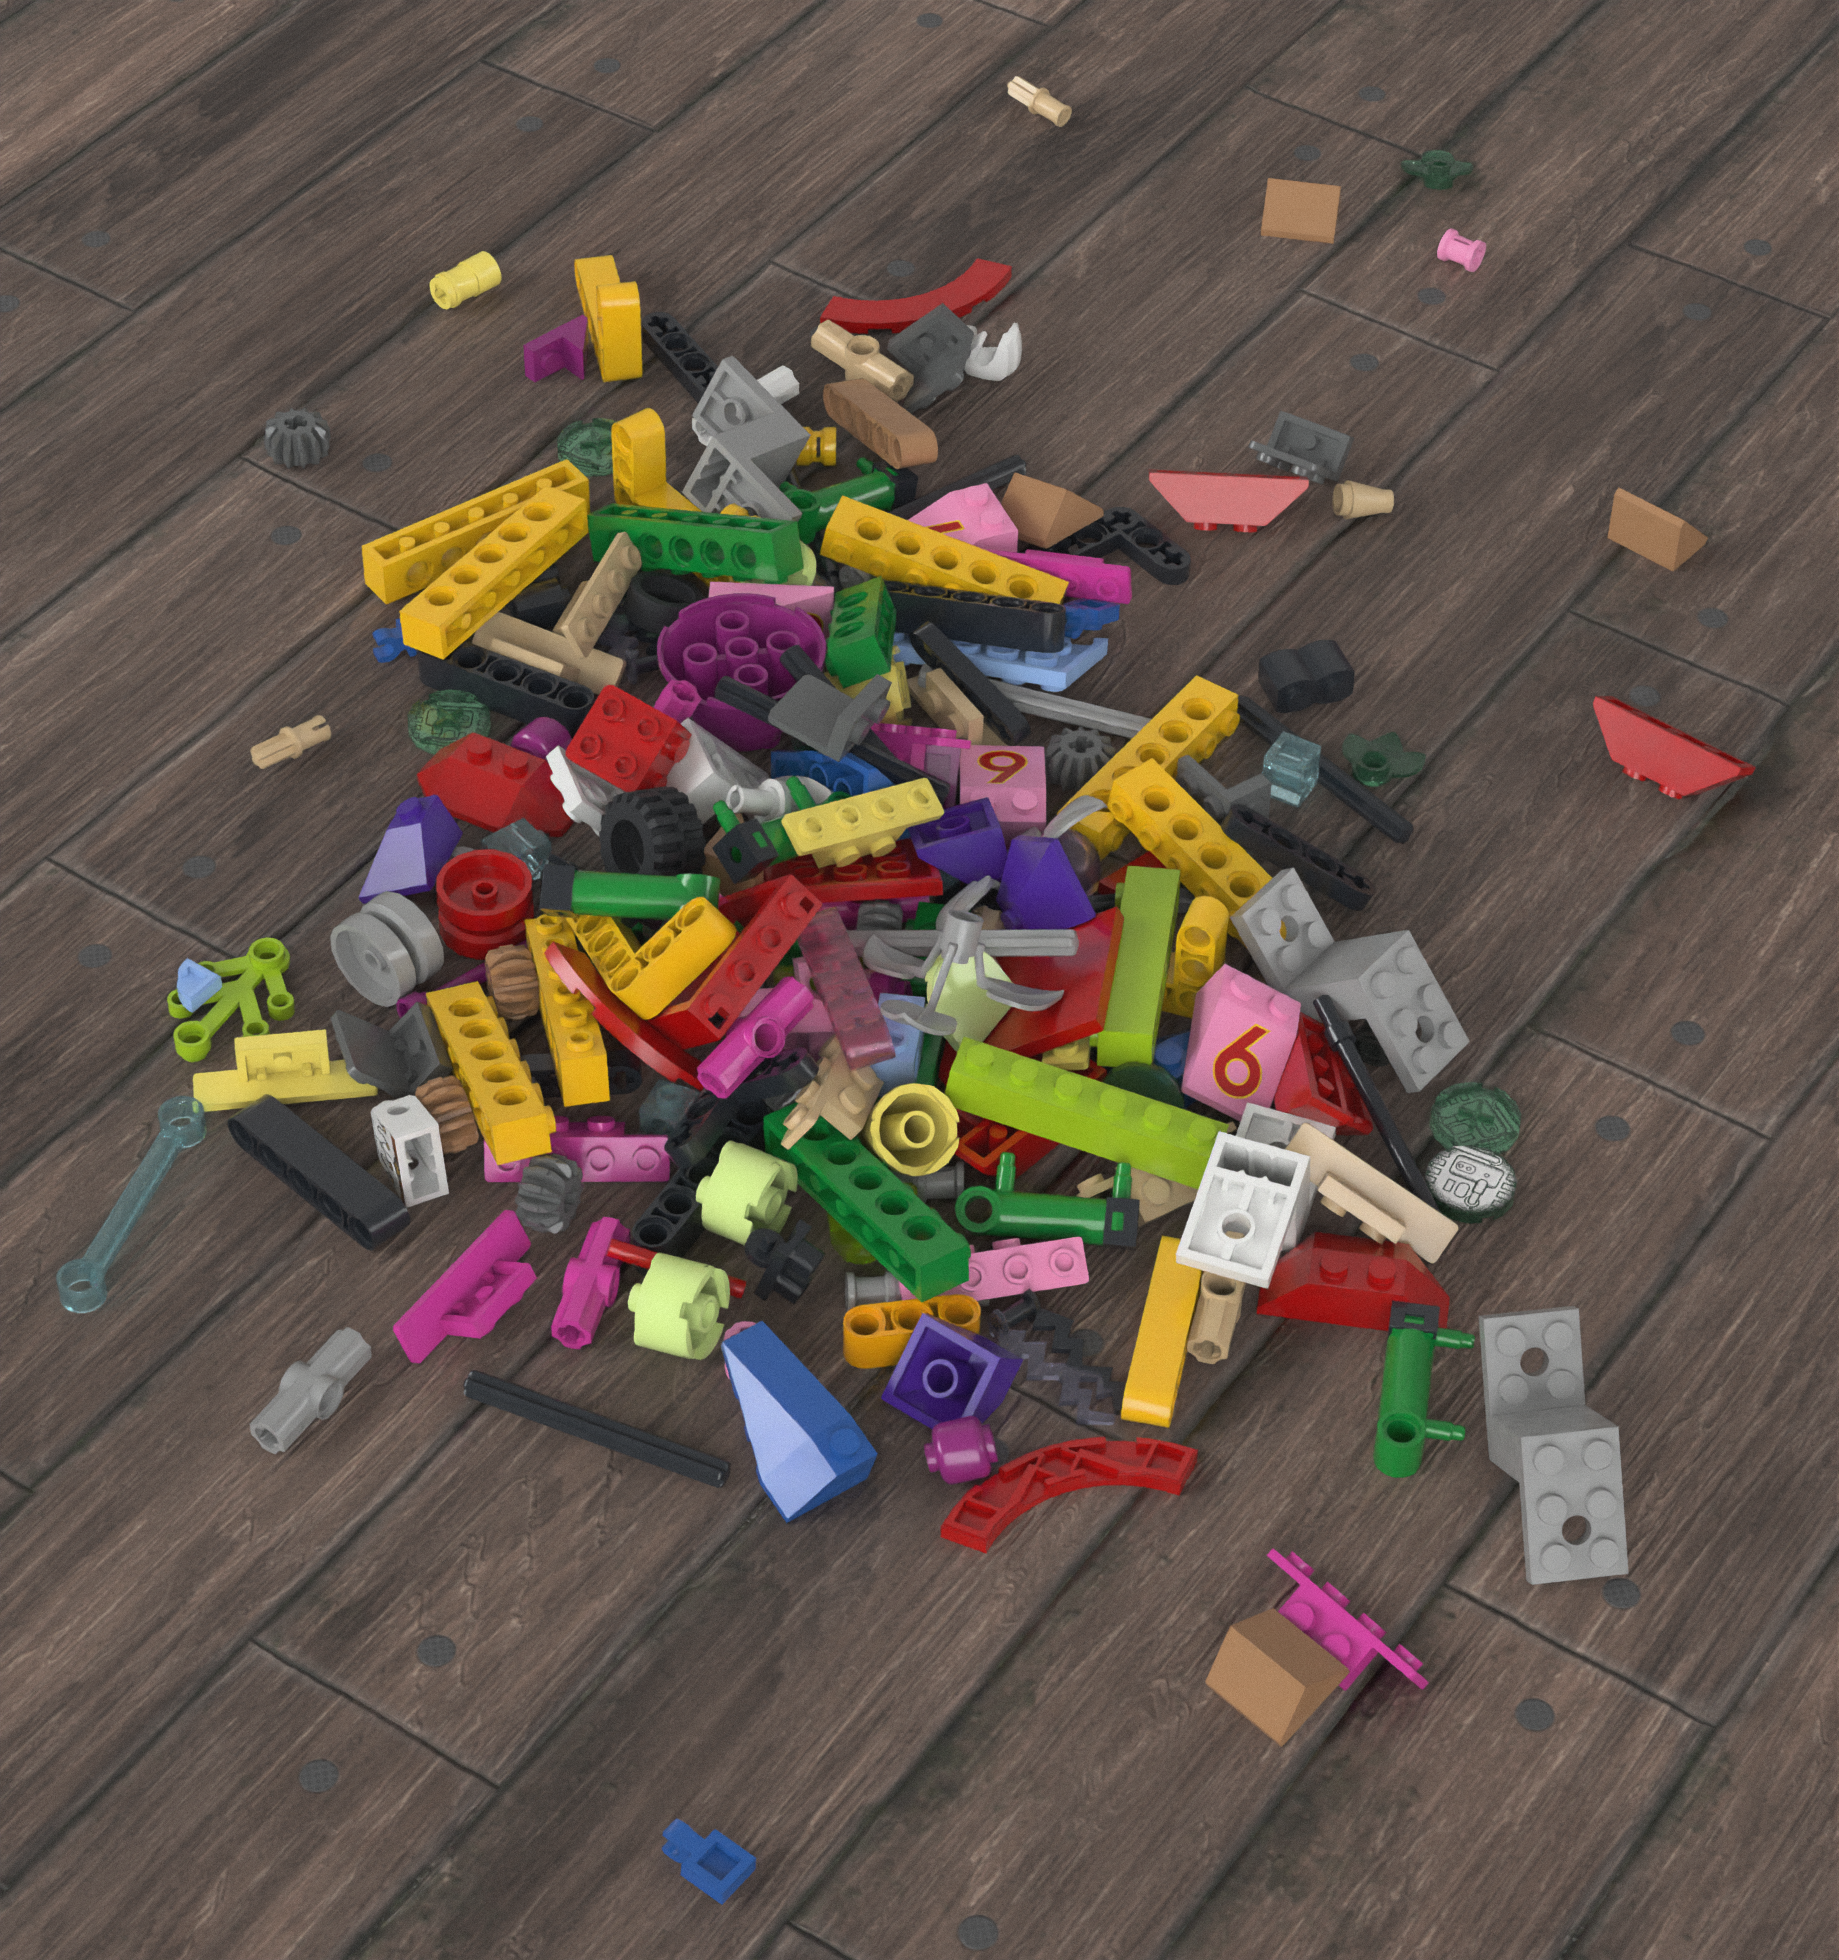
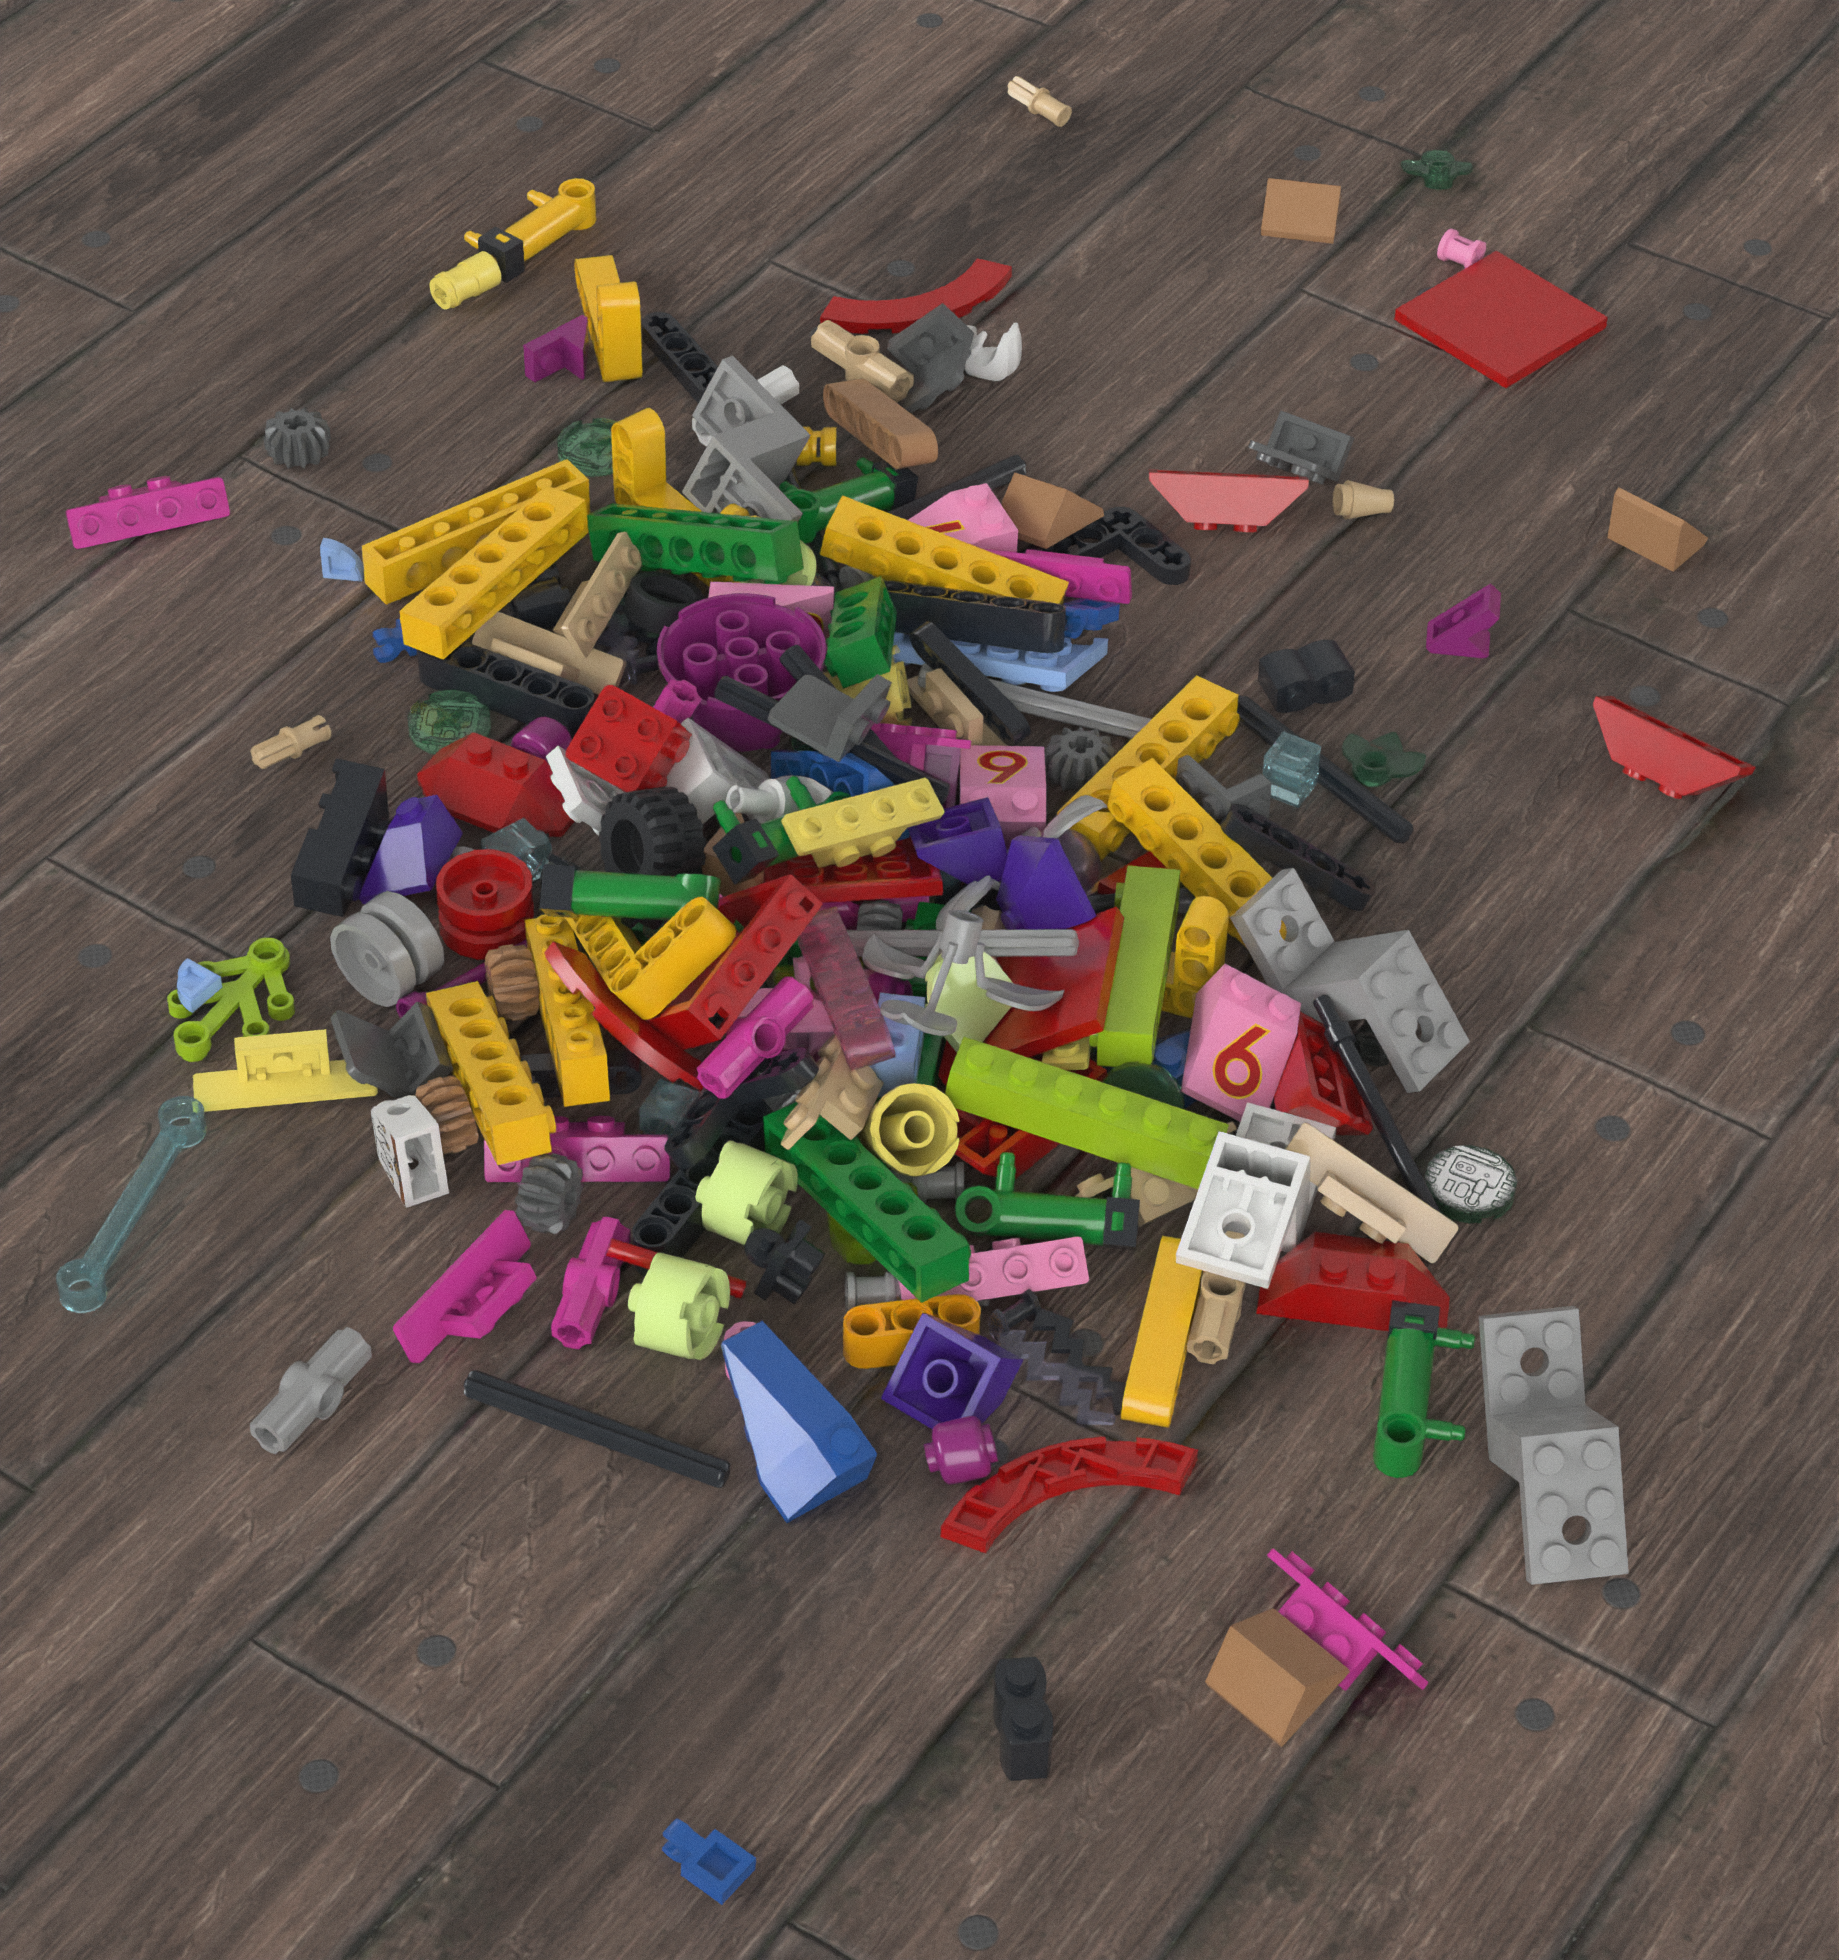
black beam [227,1094,410,1251] -> none
clear green tile [1429,1082,1522,1159] -> none
none -> dark pink bracket [66,476,230,549]
none -> black wedge [291,758,392,917]
none -> light blue tile [320,538,364,582]
none -> yellow piece [464,178,596,283]
none -> black brick [993,1656,1053,1781]
none -> red tile [1394,251,1608,388]
none -> magenta slope [1426,583,1501,658]

